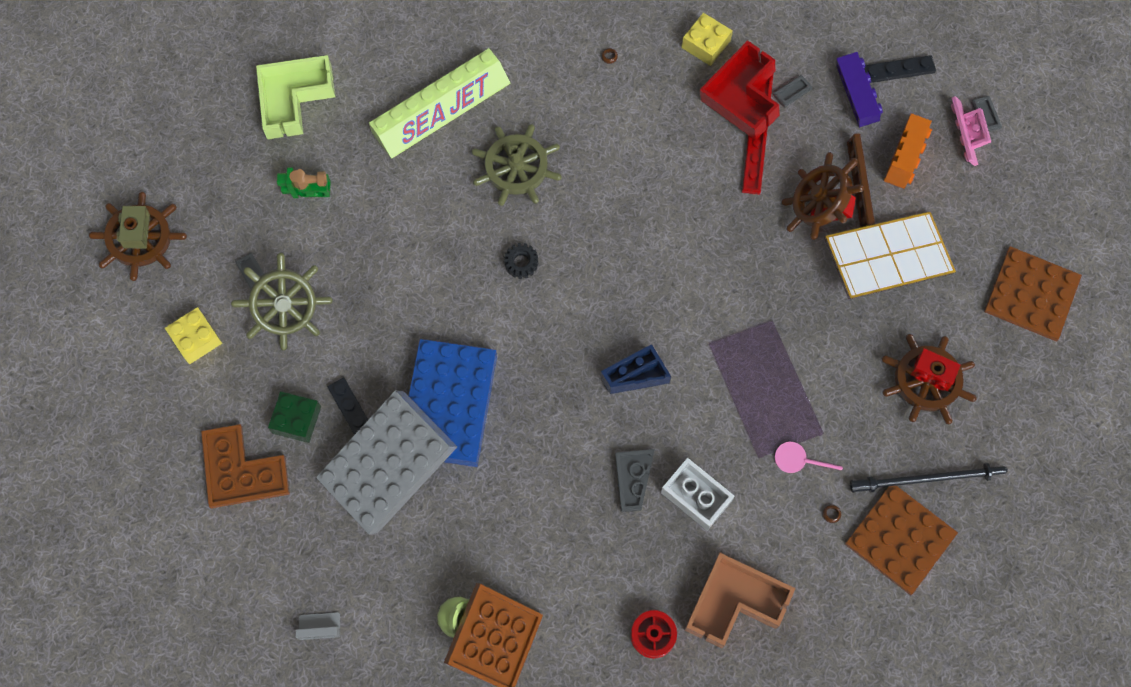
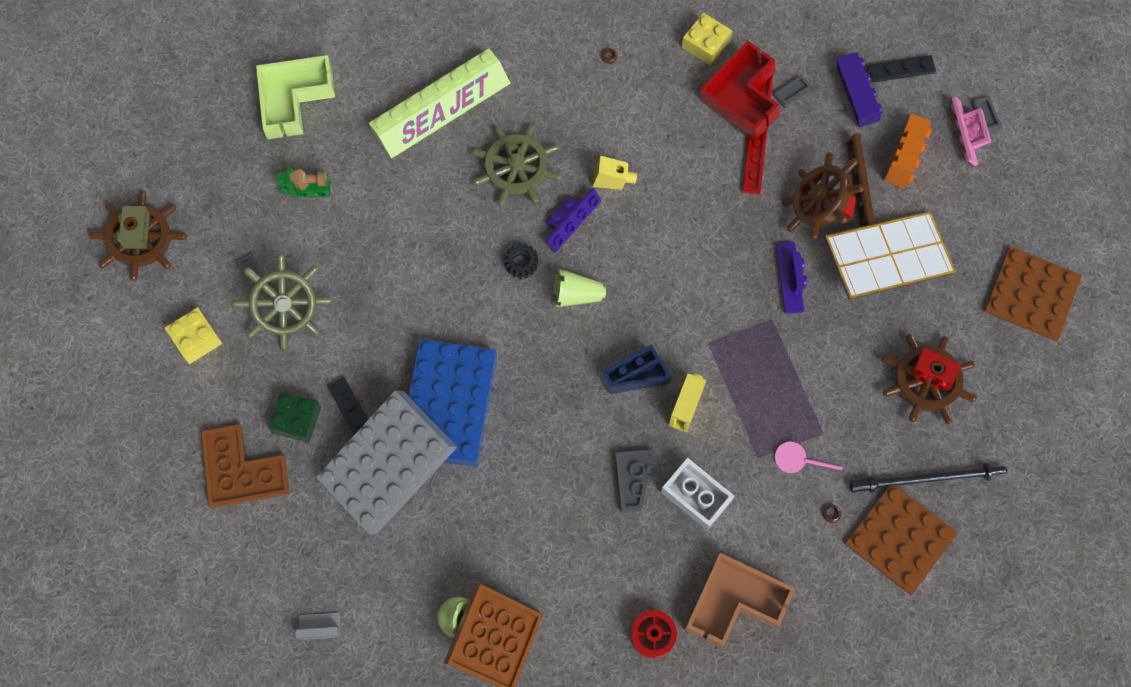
none -> dark purple bracket [545,188,601,252]
none -> yellowish green cone [553,269,606,307]
none -> light yellow torso [593,156,637,190]
none -> light yellow brick [669,373,706,433]
none -> dark purple bracket [776,242,807,314]

